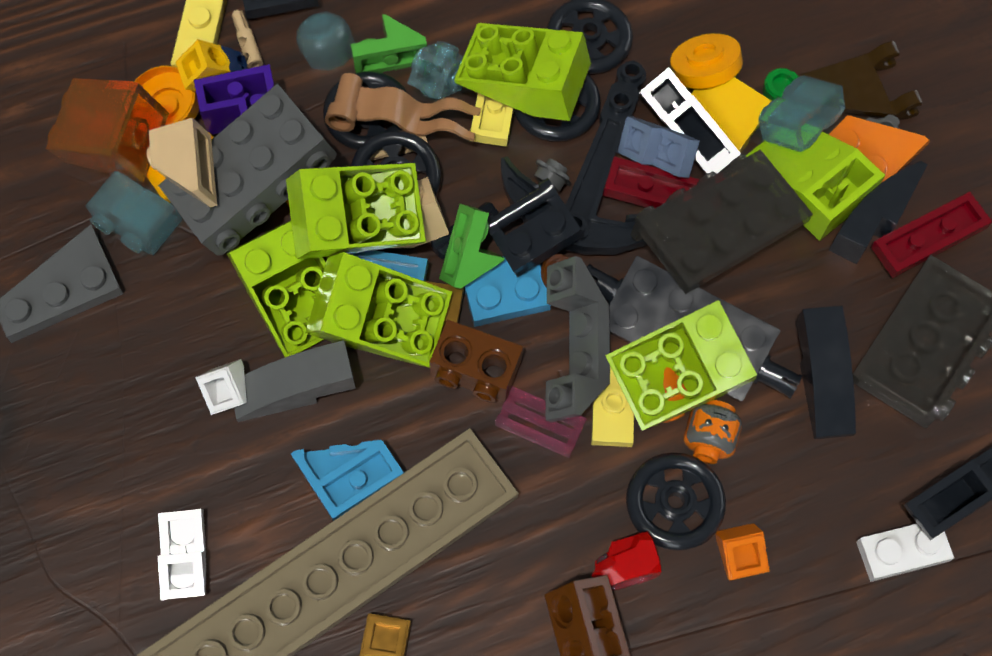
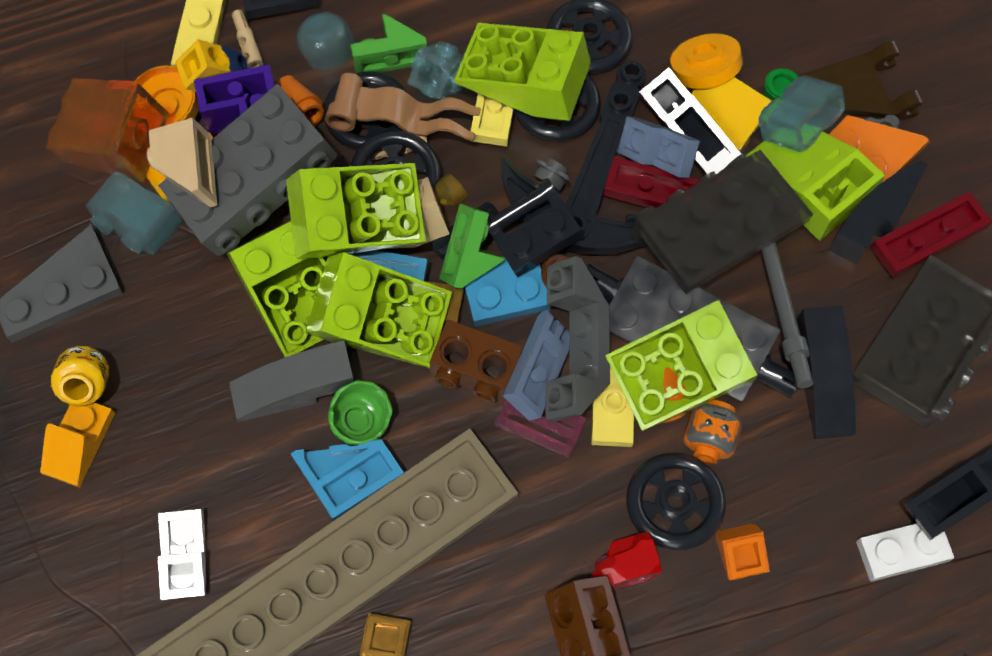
white slope [196,359,247,415] -> none
none -> light orange slope [40,403,115,488]
none -> yellow head [51,346,109,406]
none -> orange cone [276,75,324,126]
none -> bright green hair [327,380,392,446]
none -> clear yellow hinge [435,172,468,206]
none -> sand blue hinge [503,310,570,421]
none -> dark grey bar [745,181,813,389]

